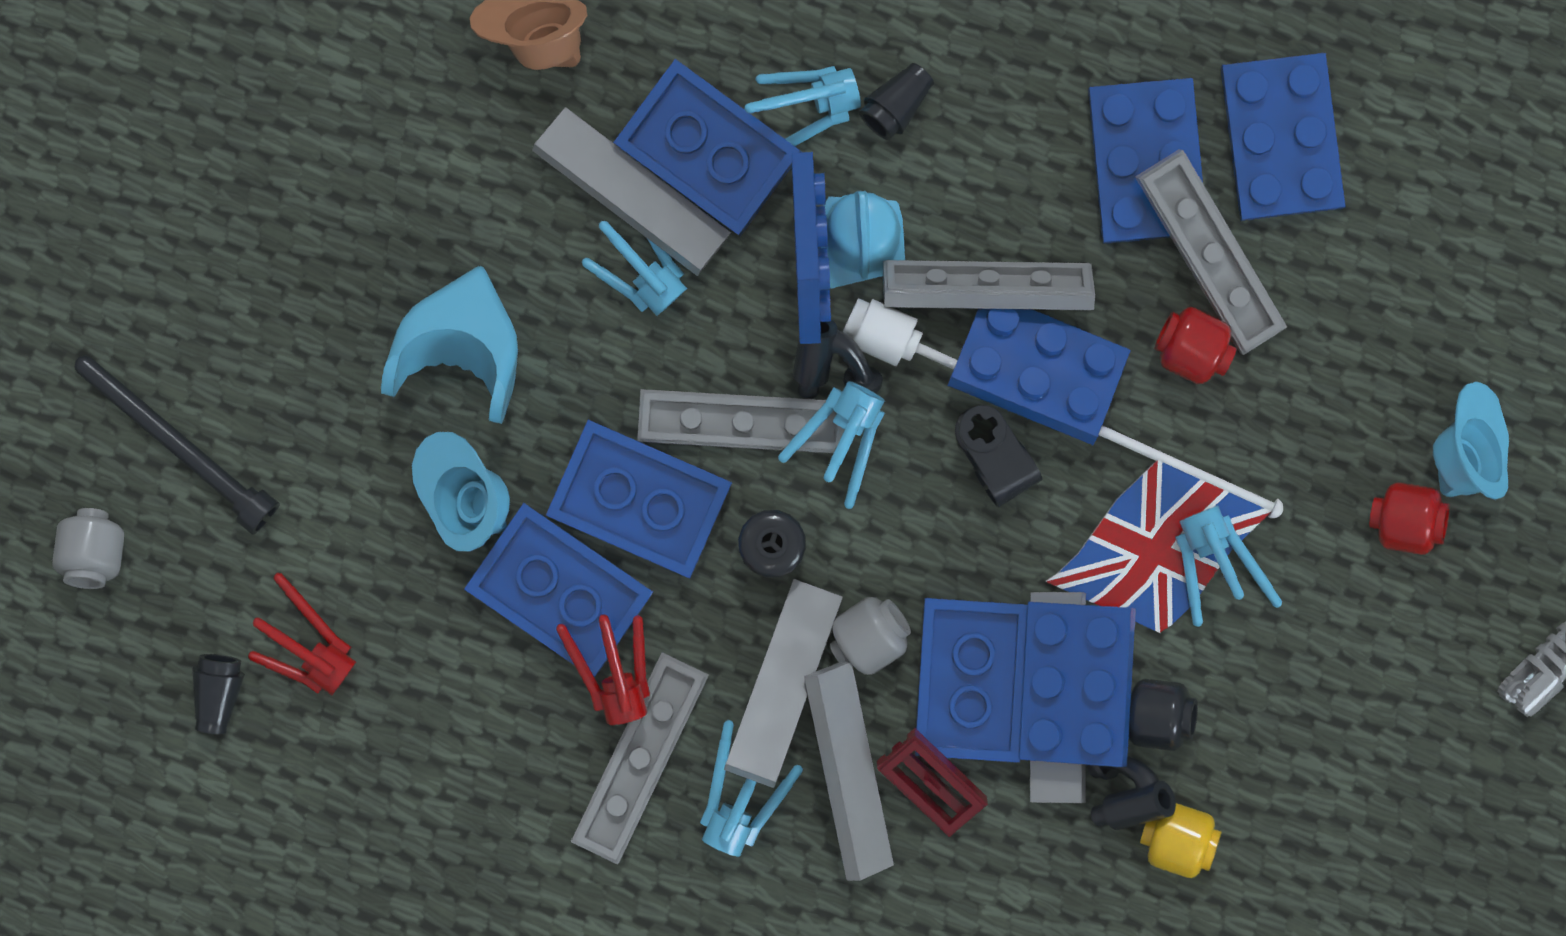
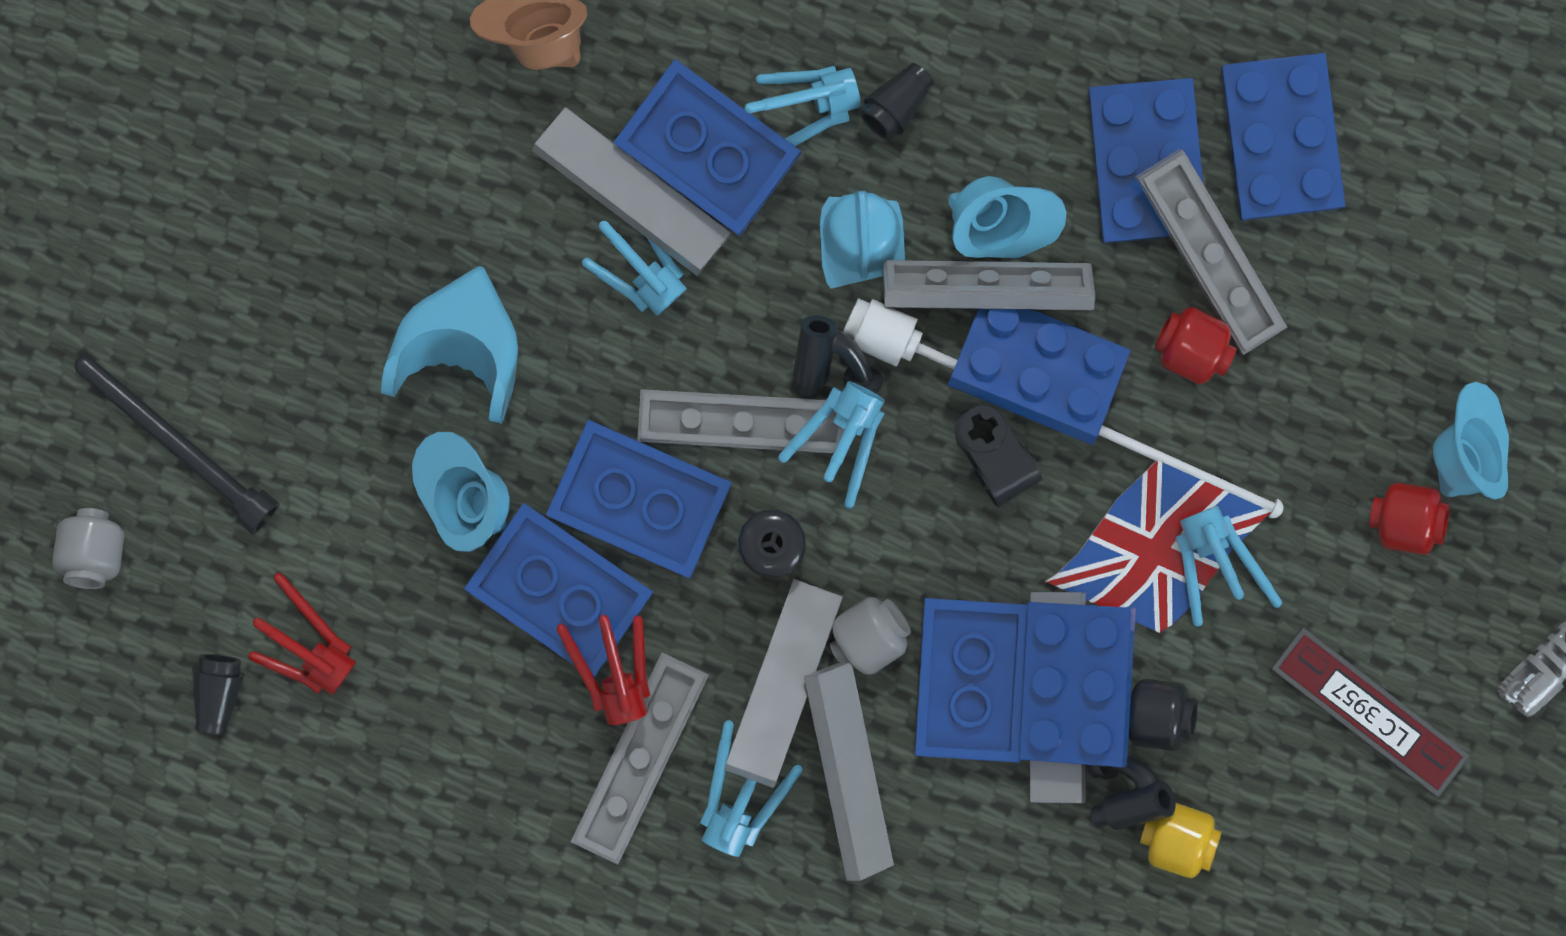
blue plate [792,152,831,344] -> none
dark red tile [877,728,988,837] -> none
none -> medium azure piece [948,176,1067,258]
none -> tile [1270,627,1470,797]

